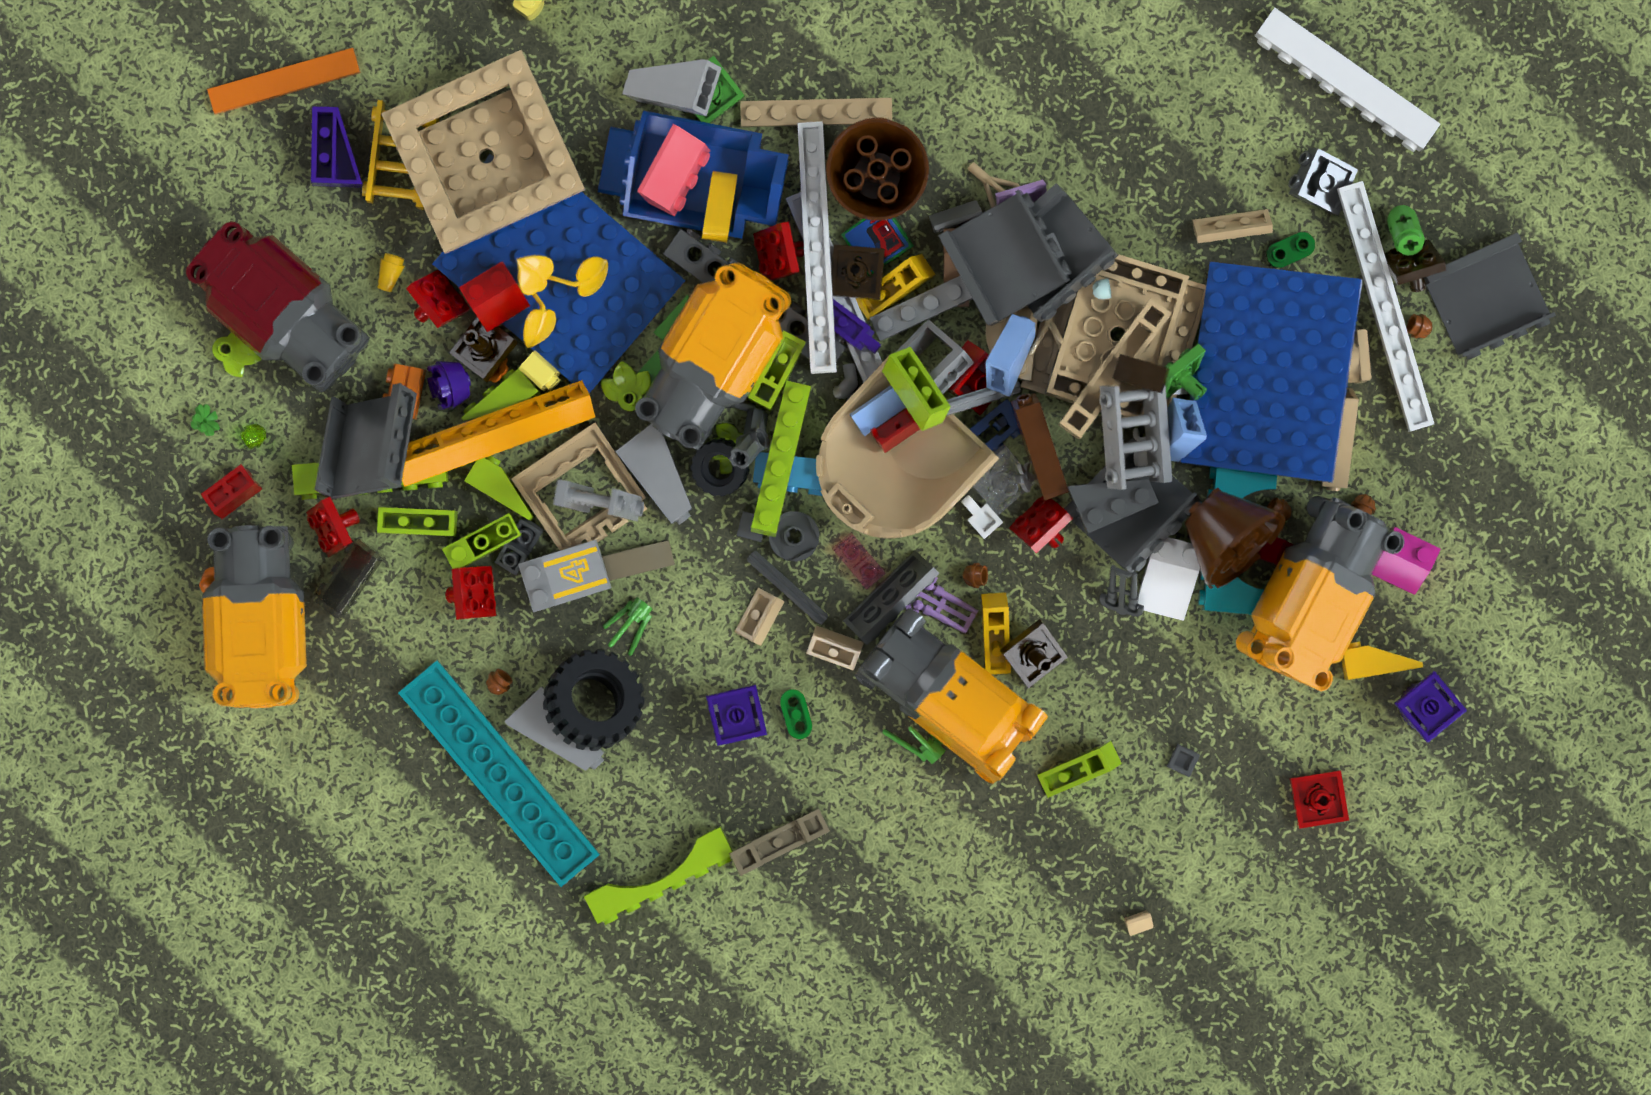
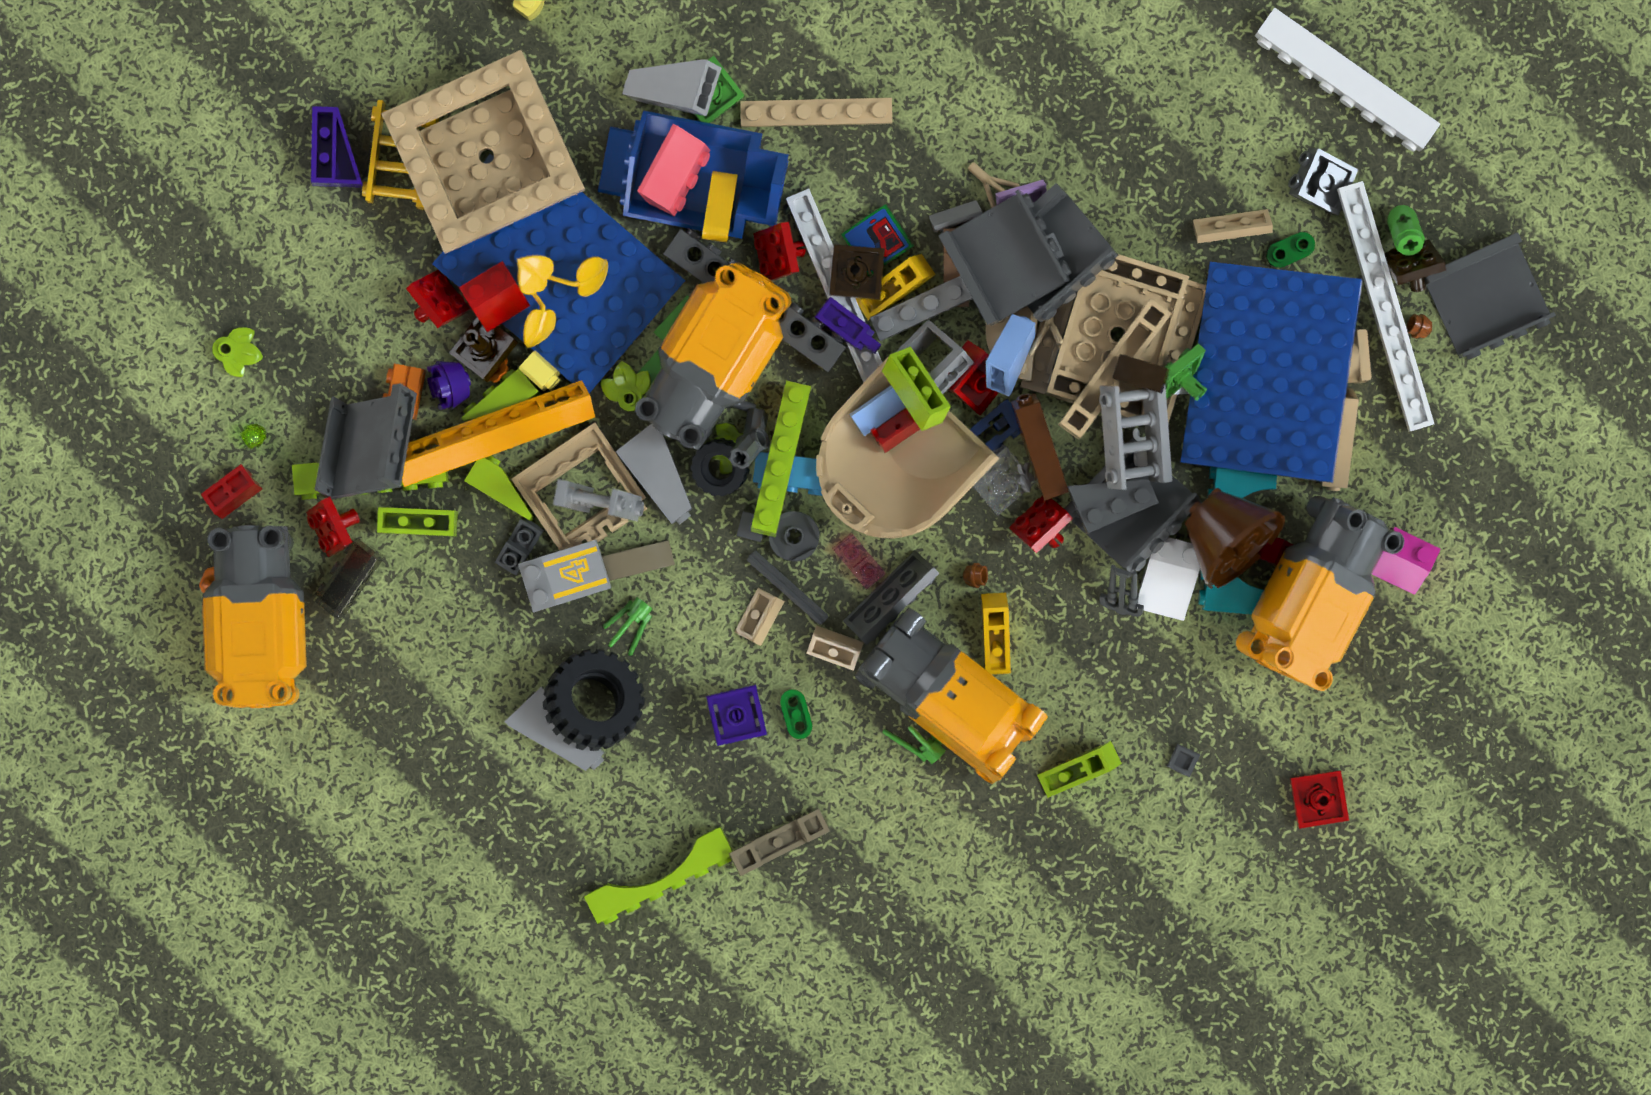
piece [186,222,370,393] -> none
bright green plant [191,404,220,436] -> none
orange tile [207,48,361,114] -> none
yellow cone [377,253,405,292] -> none
teal plate [398,660,600,887] -> none
lime slope [442,513,521,569] -> none
red plate [445,566,496,620] -> none
dark orange plate [486,668,512,695] -> none
lime slope [748,330,806,412] -> none
white plate [797,121,837,374] -> none
reddish brown cone [826,118,929,221] -> none
light grey arm [833,363,858,399] -> none
lavender piece [906,577,978,634] -> none
light grey axle [946,381,1021,416] -> none
white plate [960,495,1003,539] -> none
plate [1000,619,1068,689] -> none
light aqua hinge [1092,278,1111,300] -> none
tan slope [1124,911,1153,936] -> none
light blue slope [1167,398,1207,462] -> none
dark orange plate [1267,497,1291,521] -> none
yellow slope [1341,641,1423,680] -> none
dark orange plate [1351,494,1376,515] -> none
dark purple piece [1394,671,1467,743] -> none

